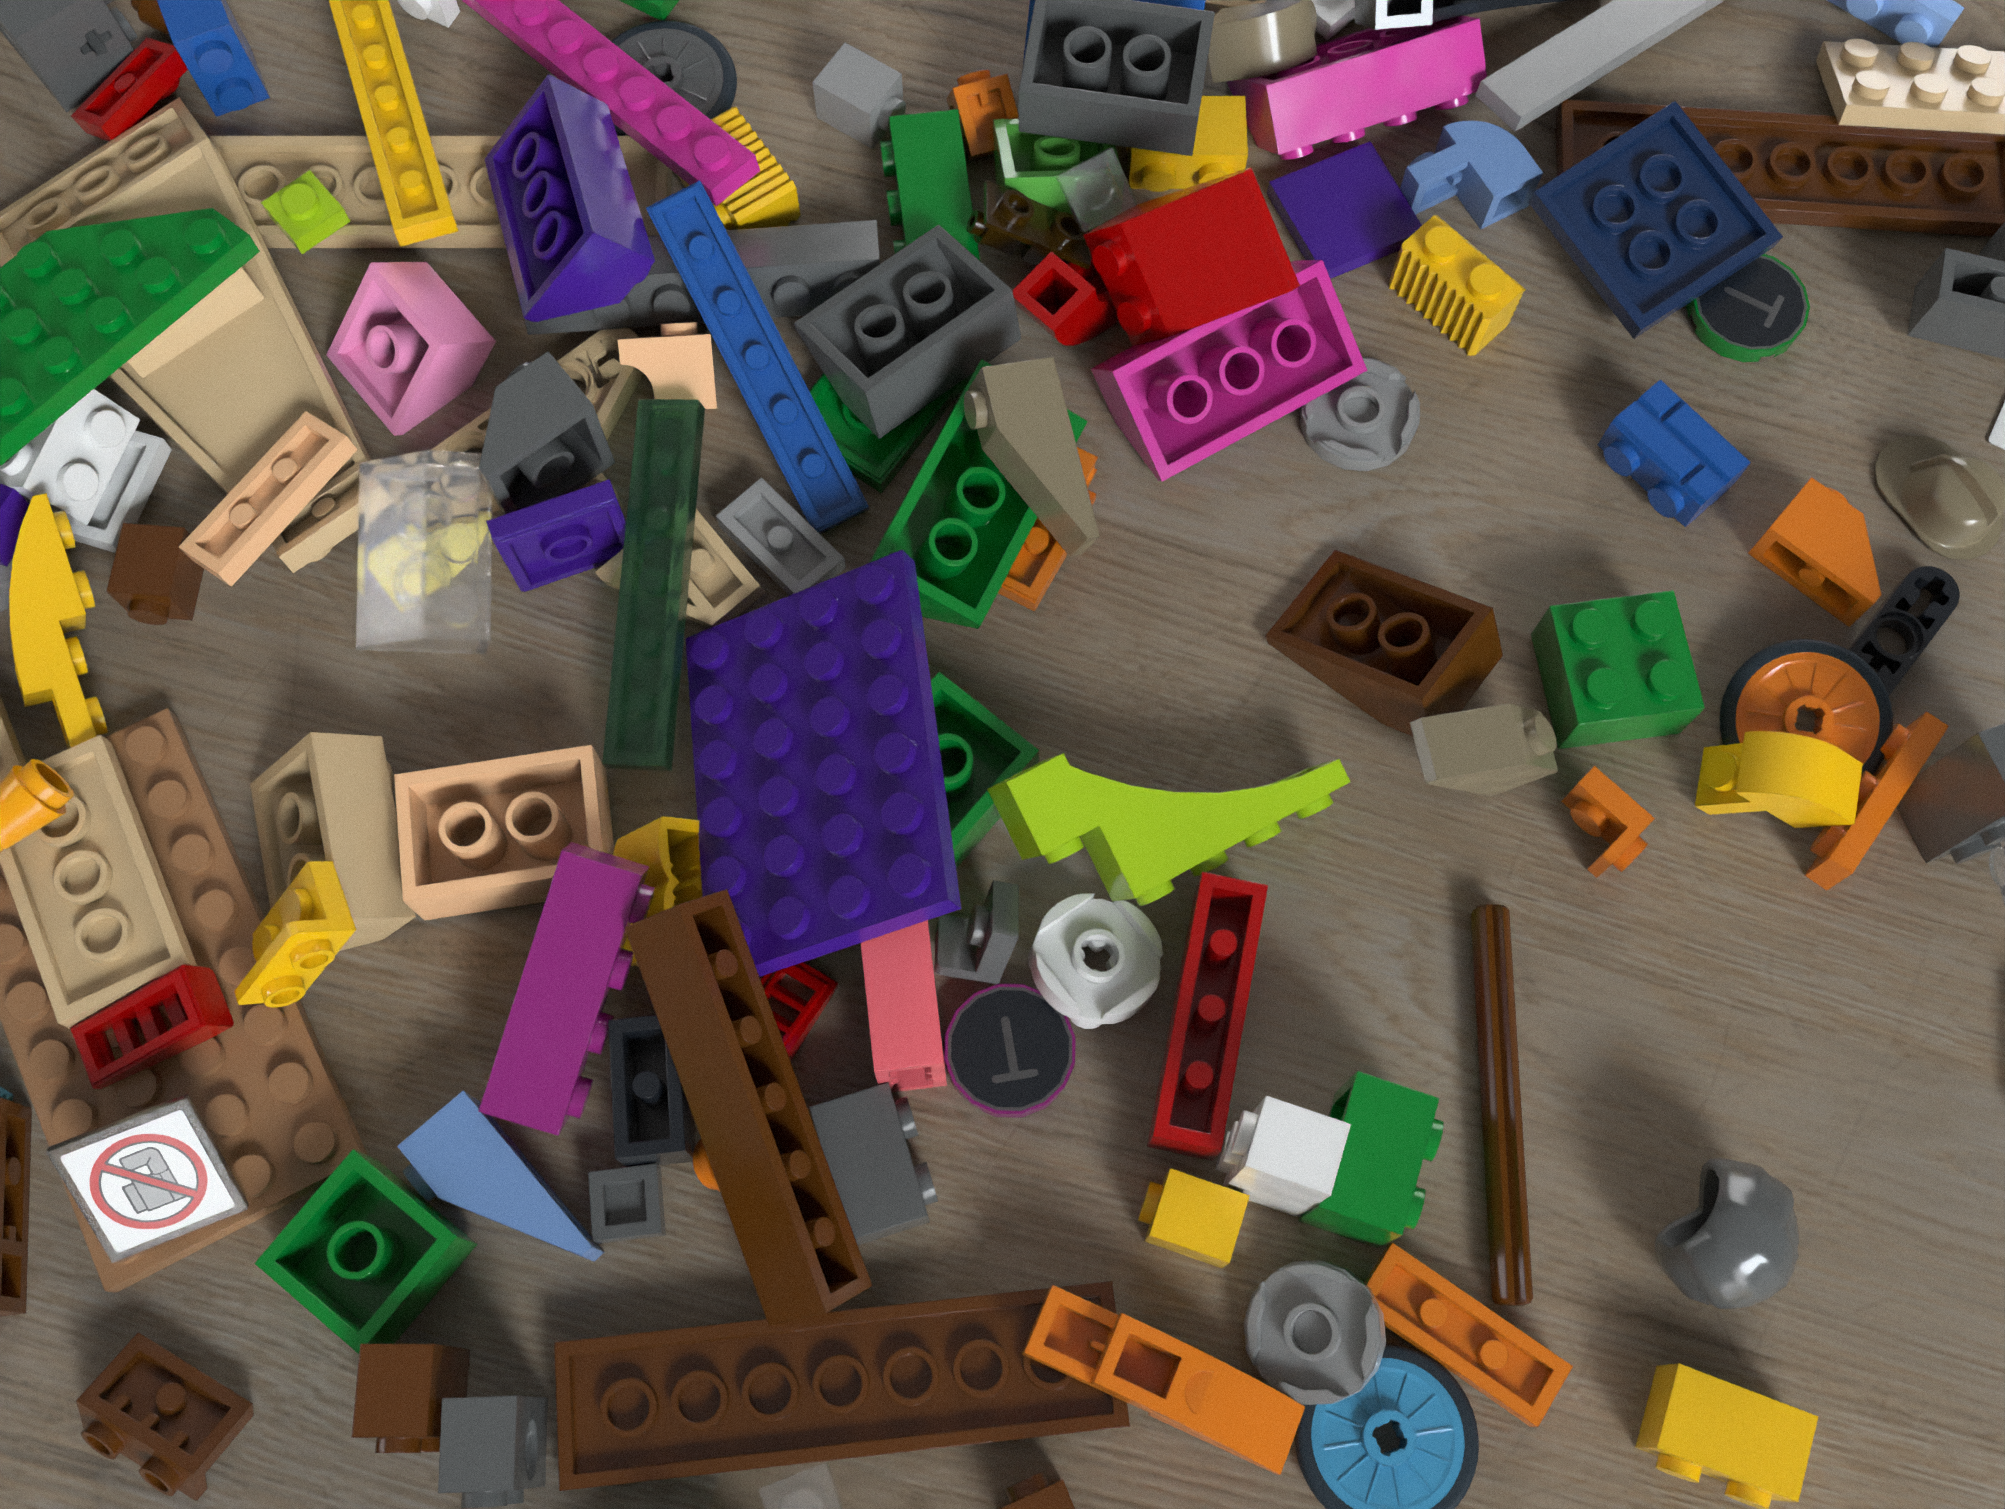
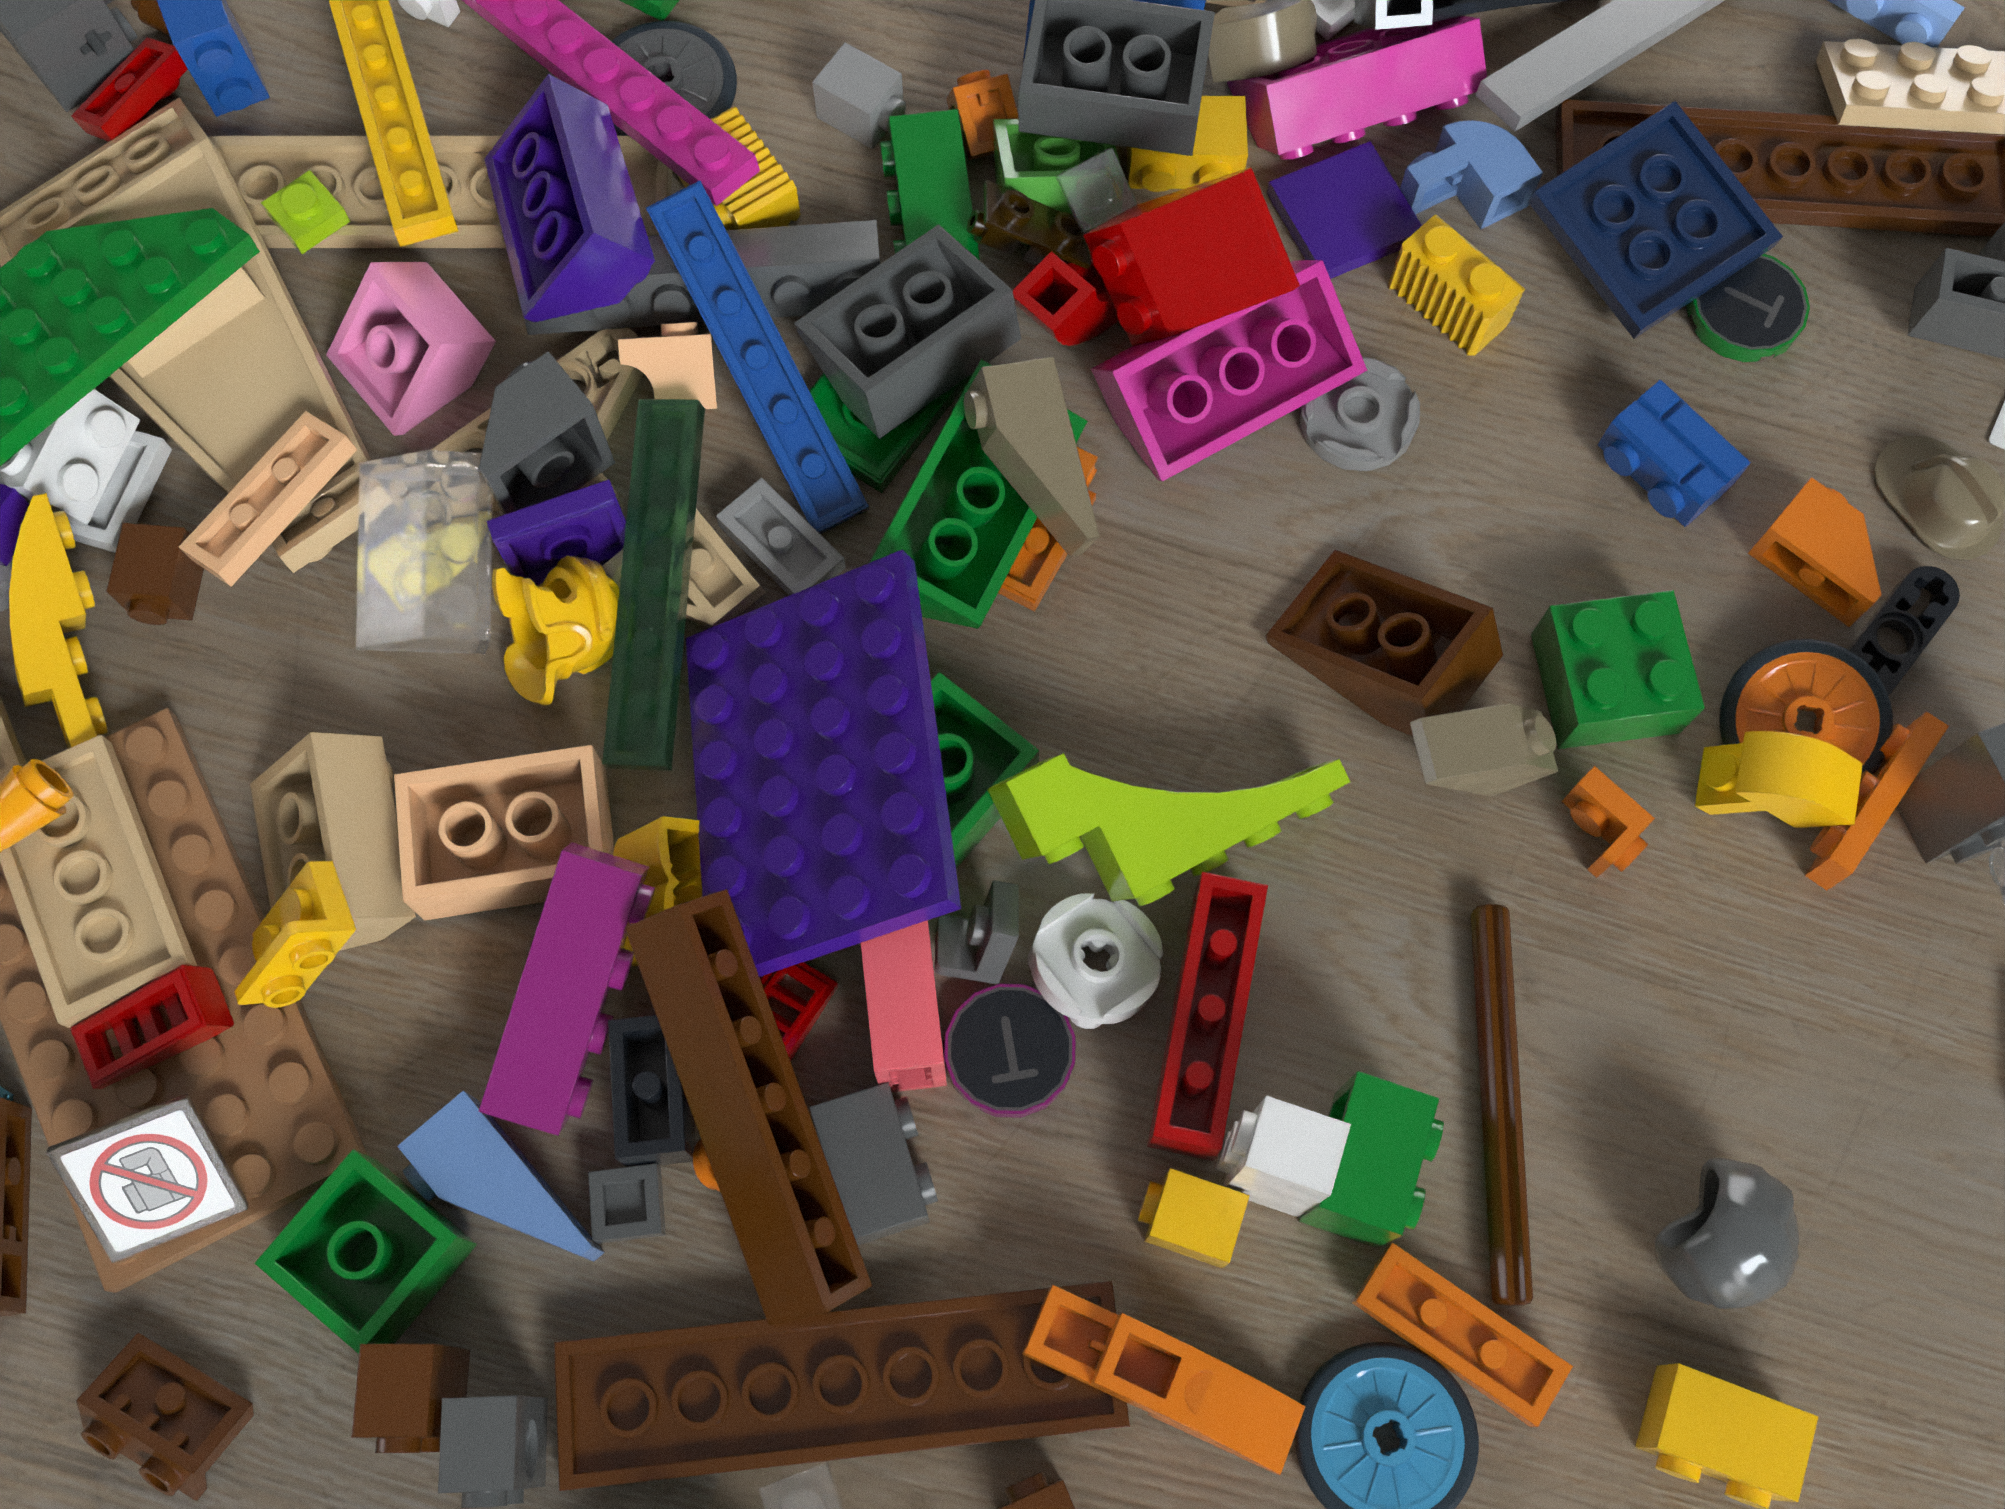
light grey tile [1244,1260,1386,1405] -> none
none -> yellow helmet [492,556,630,705]

